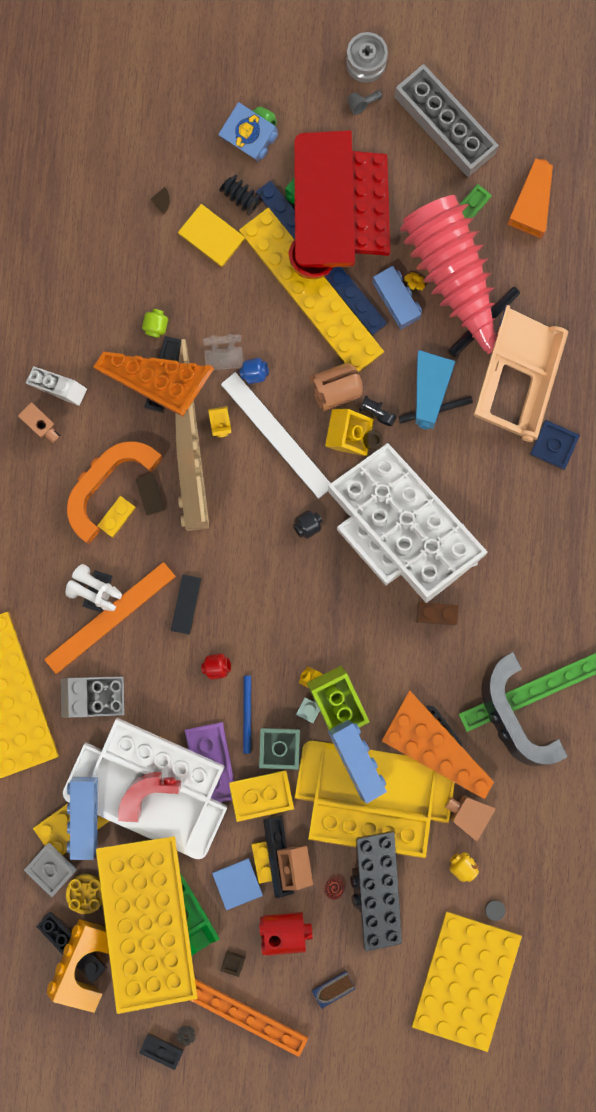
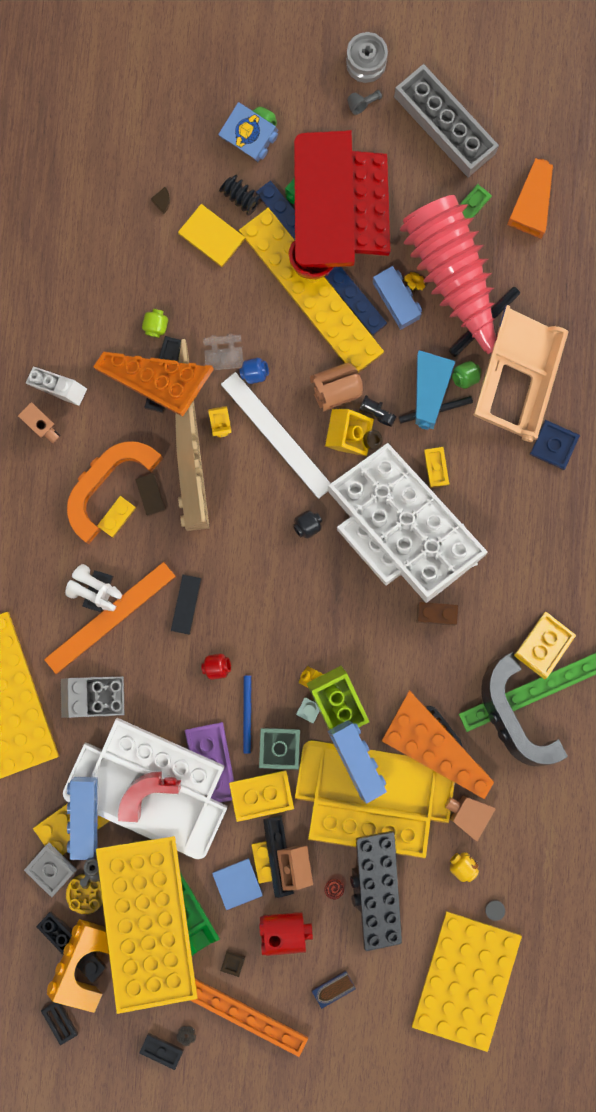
none -> black tile [41,1002,78,1046]
none -> dark grey piece [80,859,100,889]
none -> yellow plate [424,447,449,488]
none -> bright green head [452,361,481,389]
none -> yellow tile [514,612,576,680]

